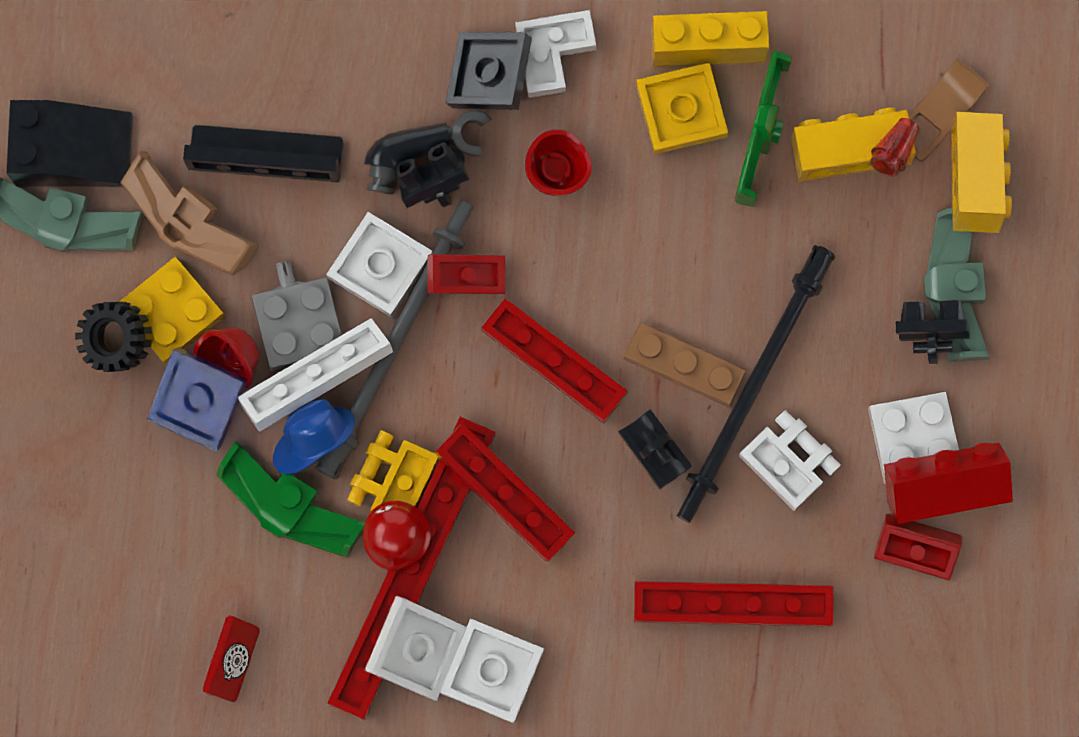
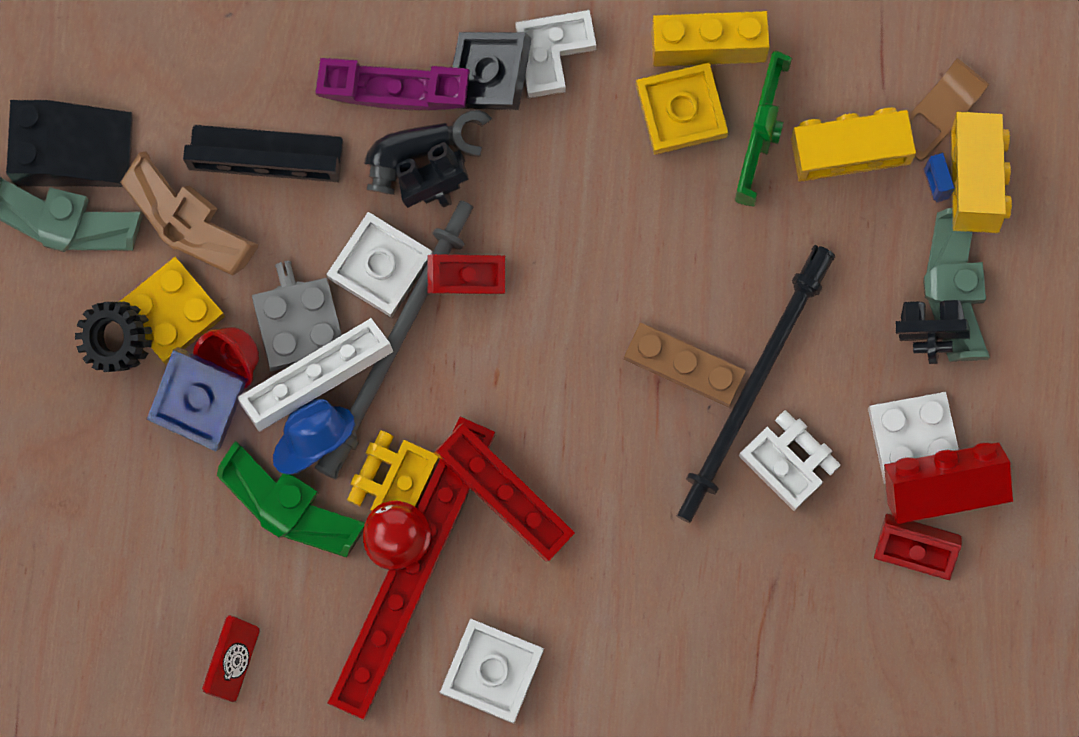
white plate [365,596,467,701] -> none
red plate [481,298,628,424] -> none
red helmet [525,129,592,196] -> none
black hips [618,409,692,490] -> none
red plate [634,581,833,627] -> none
clear red cone [870,117,920,177] -> none
none -> magenta slope [315,58,470,110]
none -> blue tile [924,153,955,203]

